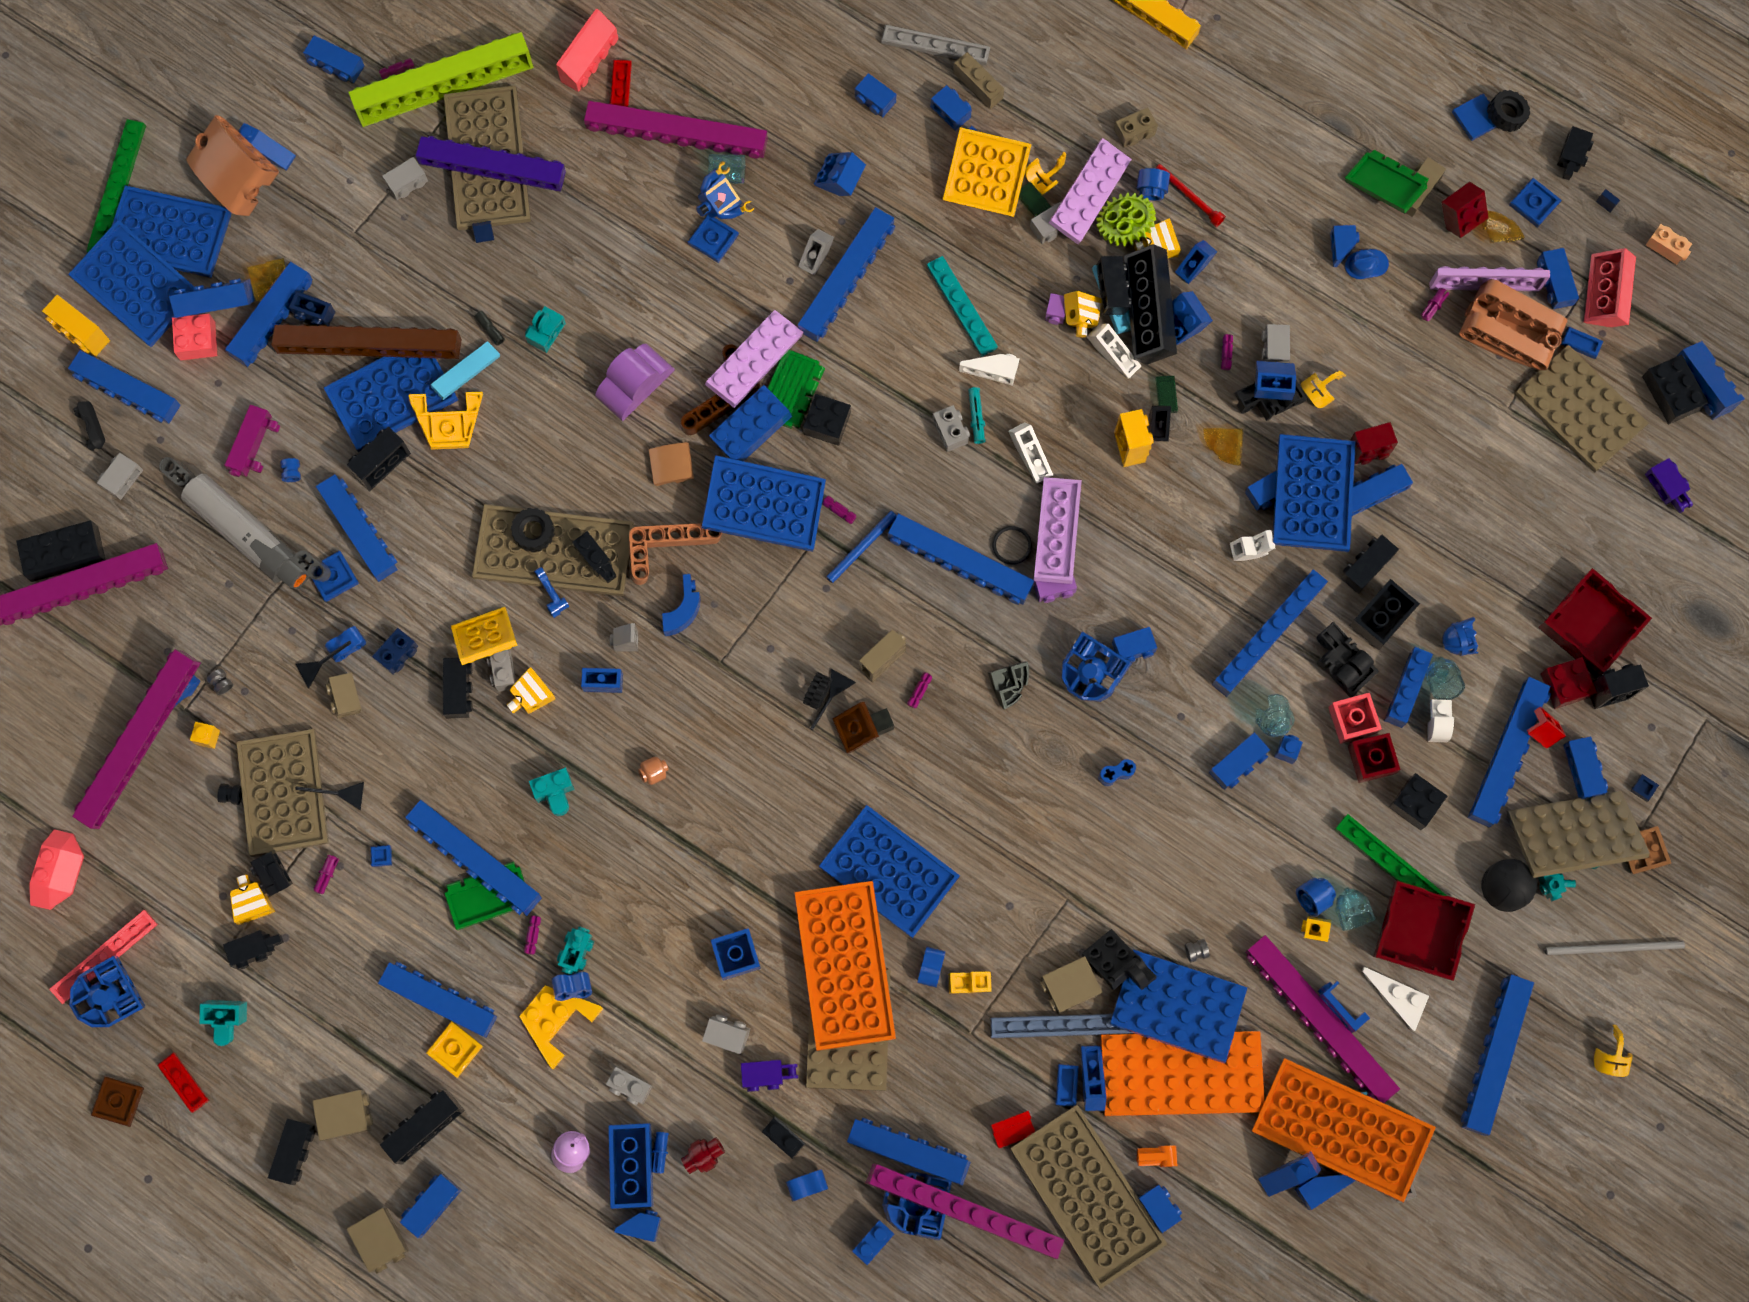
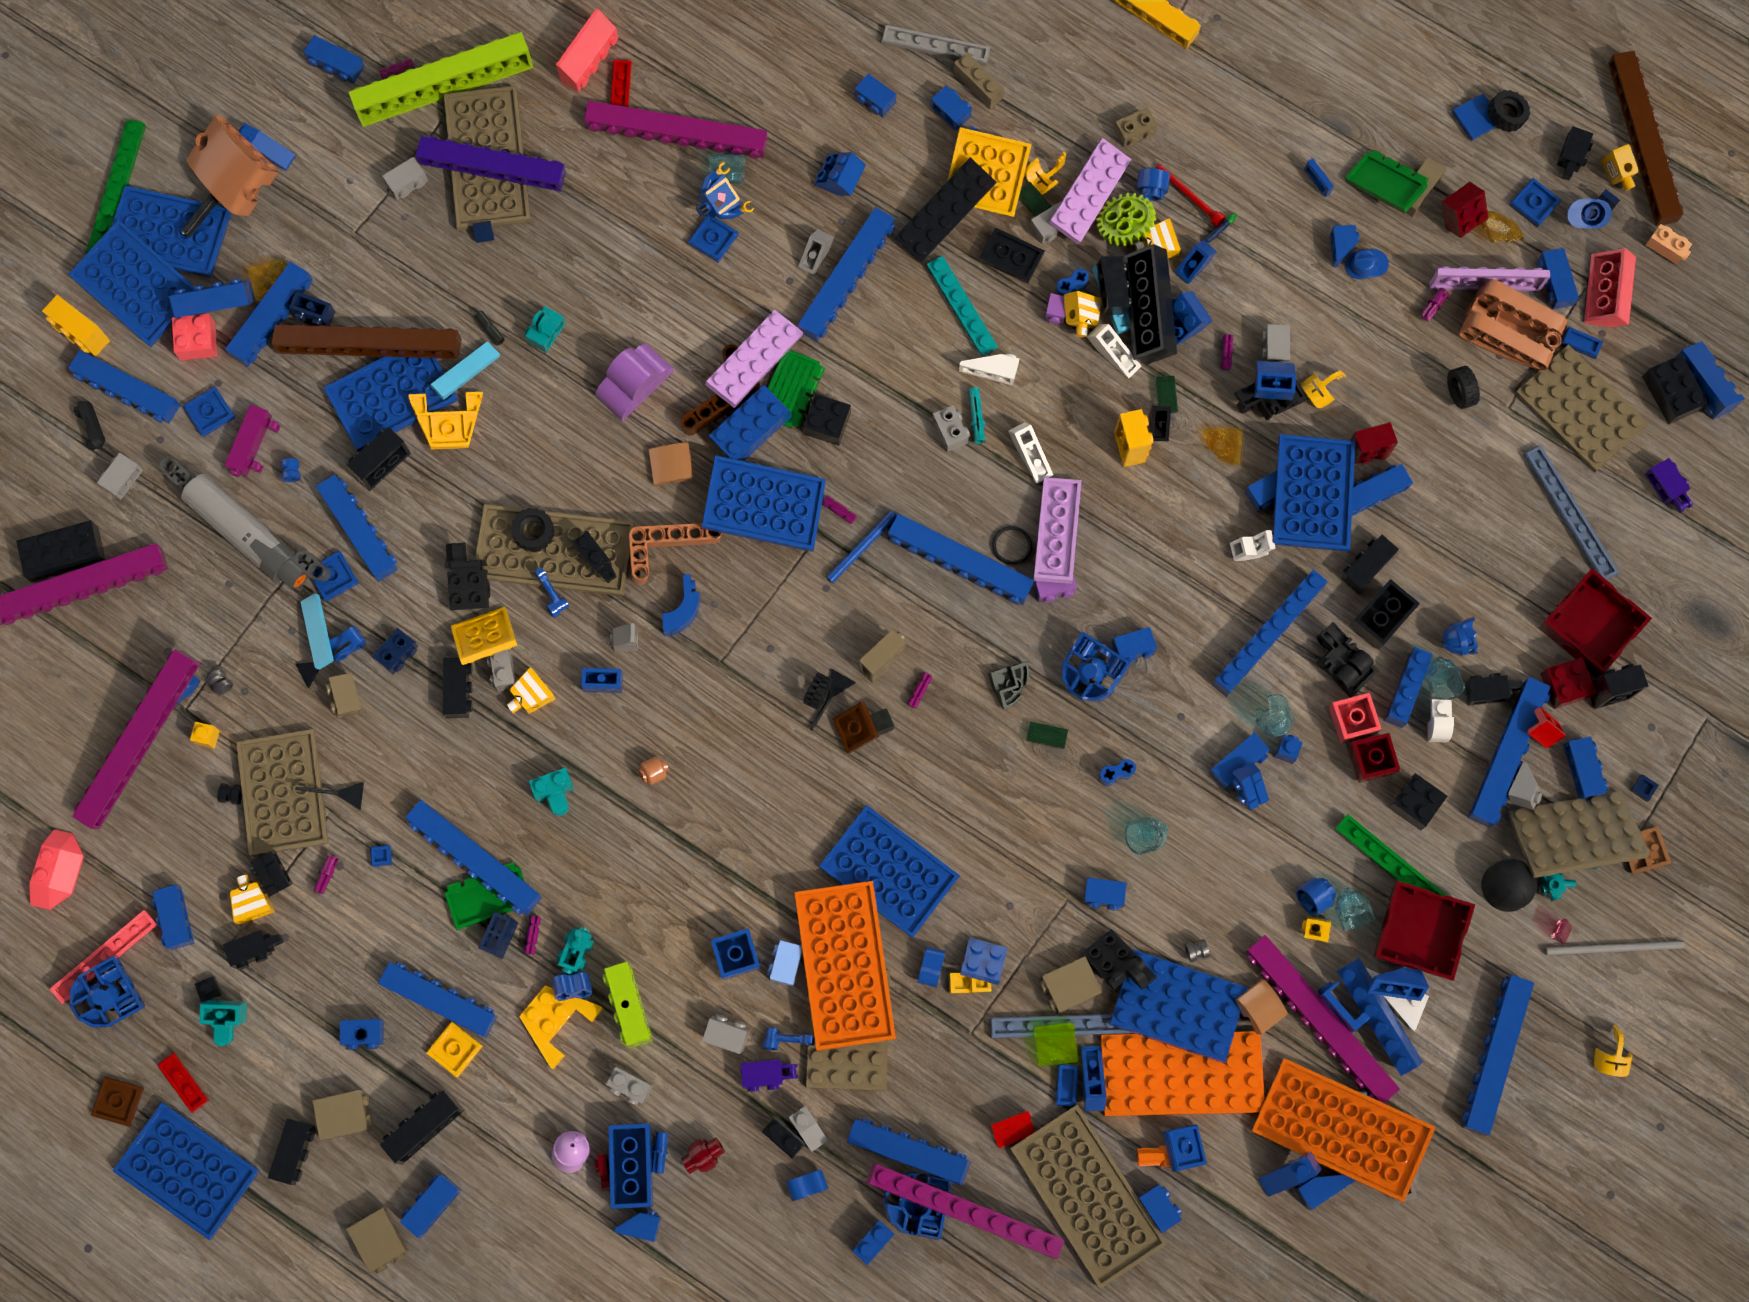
none -> blue plate [113,1102,260,1240]
none -> blue brick [152,885,195,950]
none -> black axle [181,193,219,238]
none -> blue tile [183,386,236,437]
none -> black plate [195,976,222,1003]
none -> medium azure tile [301,593,334,670]
none -> blue brick [340,1019,384,1050]
none -> black plate [445,542,490,611]
none -> dark blue hinge [478,912,518,959]
none -> dark red plate [595,1154,610,1191]
none -> lime brick [602,962,653,1049]
none -> blue brick [762,1028,815,1050]
none -> light blue brick [767,940,803,987]
none -> light grey slope [789,1106,828,1152]
none -> black plate [895,157,997,263]
none -> blue plate [960,937,1007,985]
none -> black plate [979,227,1045,284]
none -> clear green tile [1026,722,1068,749]
none -> clear neon green tile [1034,1021,1078,1067]
none -> blue axle [1056,269,1089,296]
none -> blue brick [1083,878,1127,911]
none -> clear light blue helmet [1124,816,1169,855]
none -> blue tile [1163,1124,1207,1172]
none -> dark blue piece [1204,213,1237,243]
none -> blue brick [1232,762,1269,810]
none -> medium nougat slope [1235,979,1288,1034]
none -> blue tile [1304,158,1334,197]
none -> blue brick [1337,958,1423,1076]
none -> blue slope [1366,968,1429,1001]
none -> black tyre [1447,365,1480,409]
none -> black hinge [1464,673,1523,706]
none -> light grey slope [1508,762,1542,810]
none -> sand blue tile [1523,445,1620,580]
none -> clear pink slope [1551,918,1572,944]
none -> blue piece [1567,199,1612,229]
none -> yellow torso [1600,144,1638,191]
none -> reddish brown brick [1608,51,1683,226]

